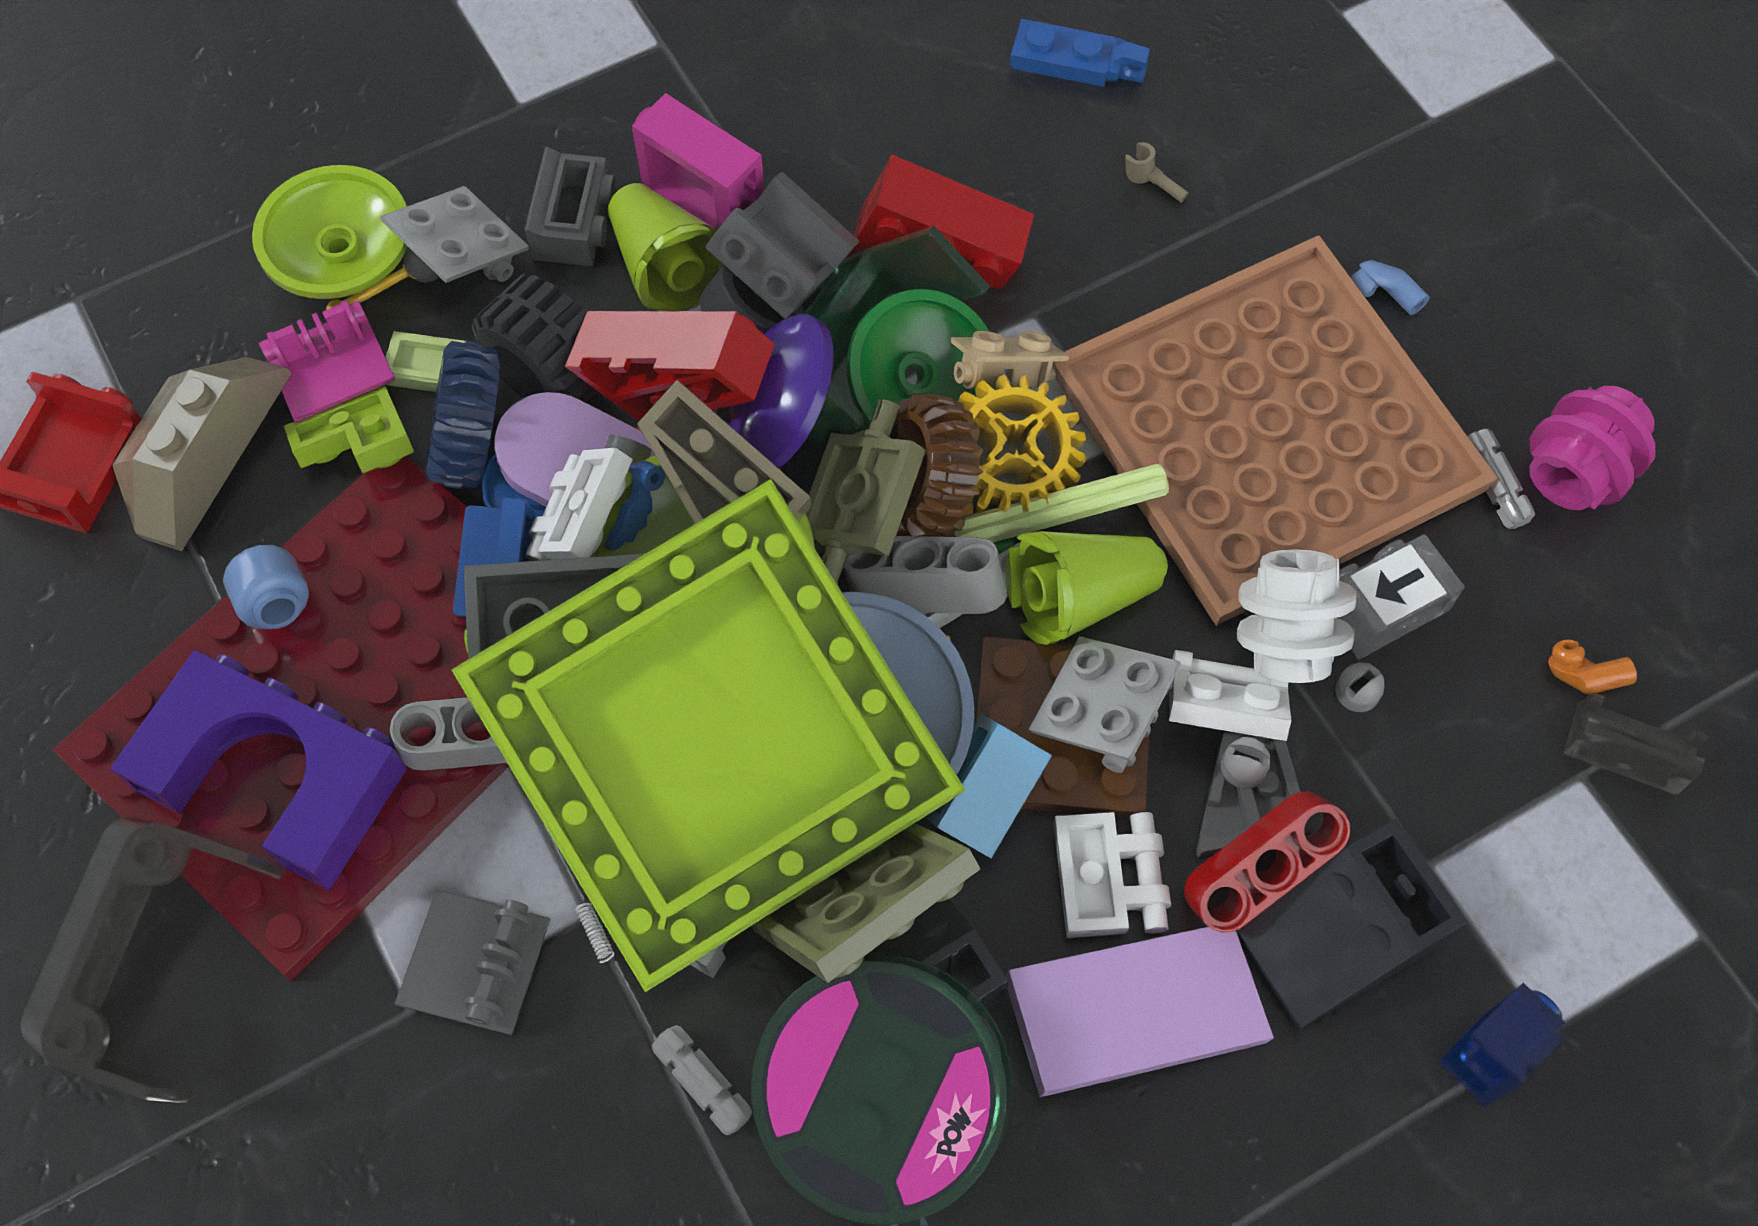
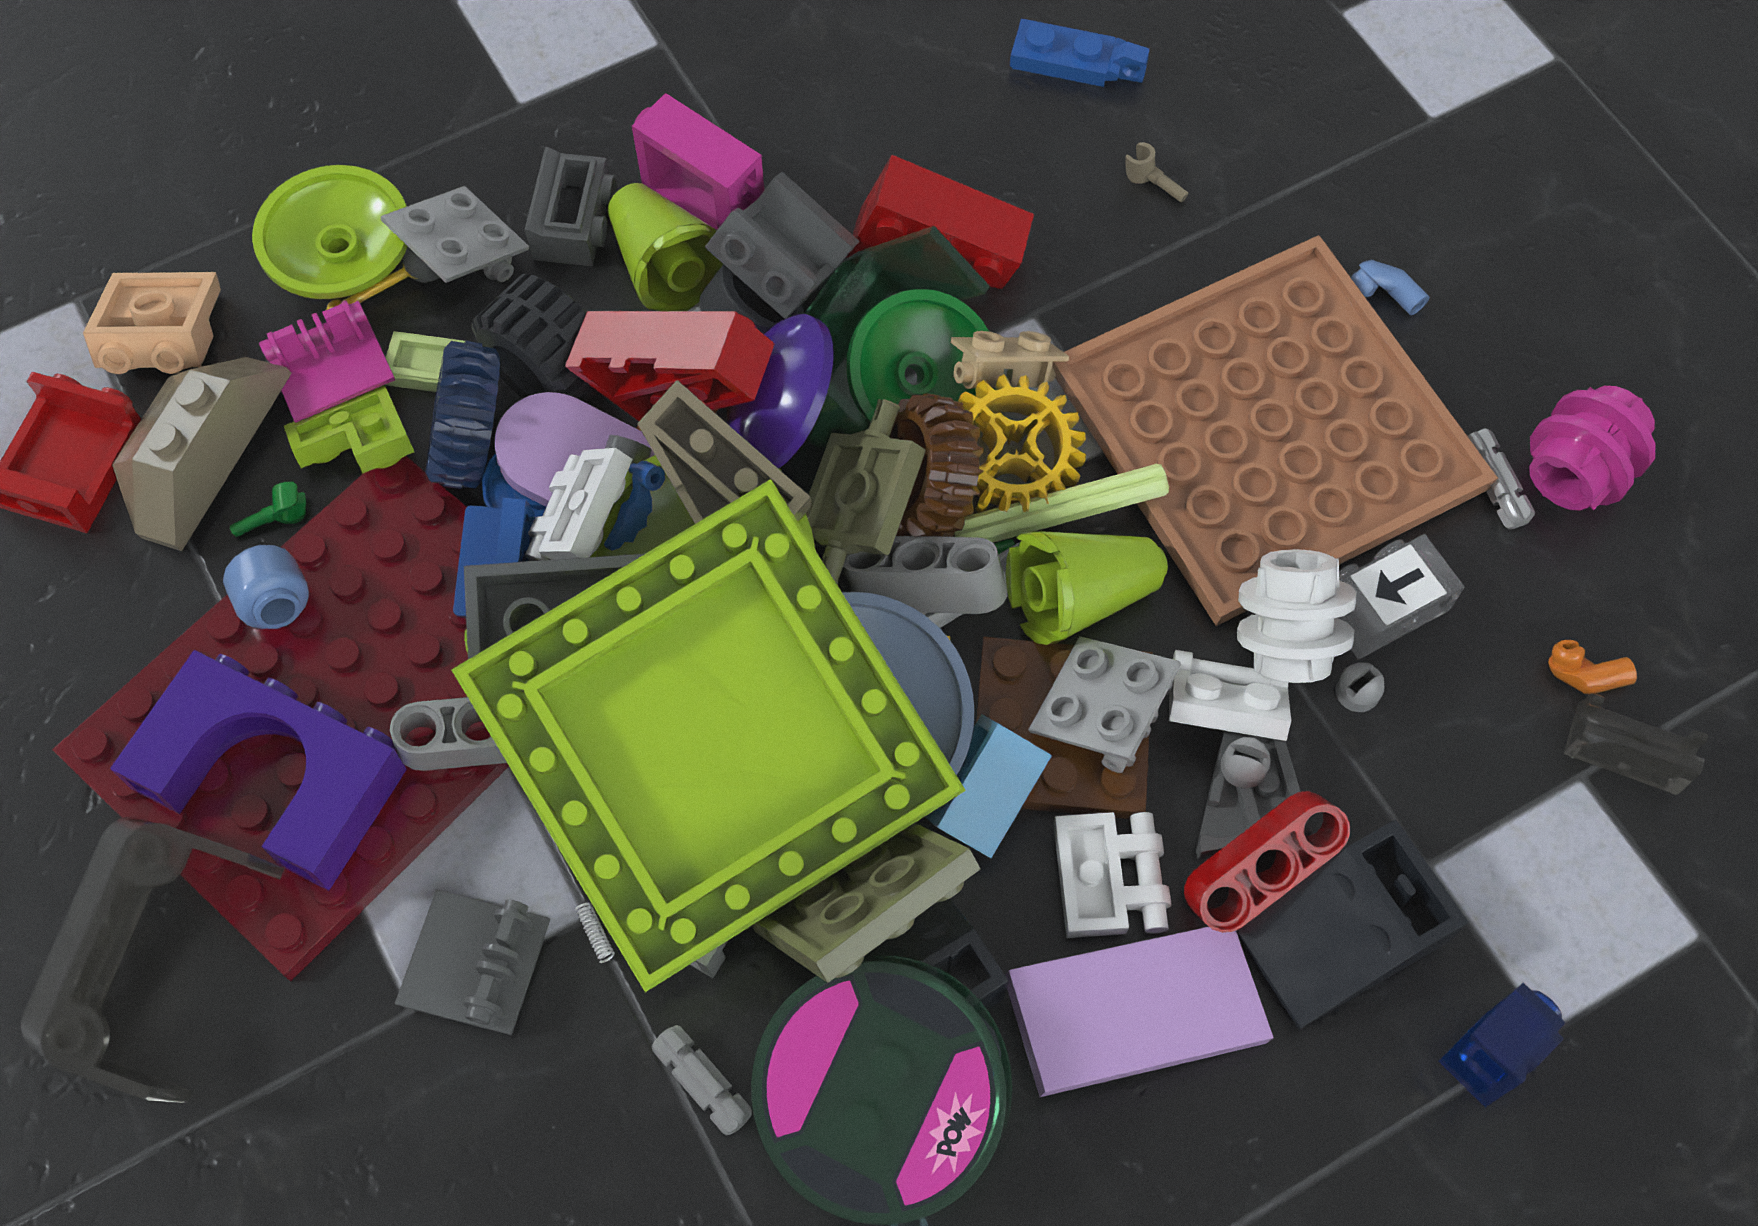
none -> light nougat plate [83,272,221,374]
none -> green hand [230,482,306,537]

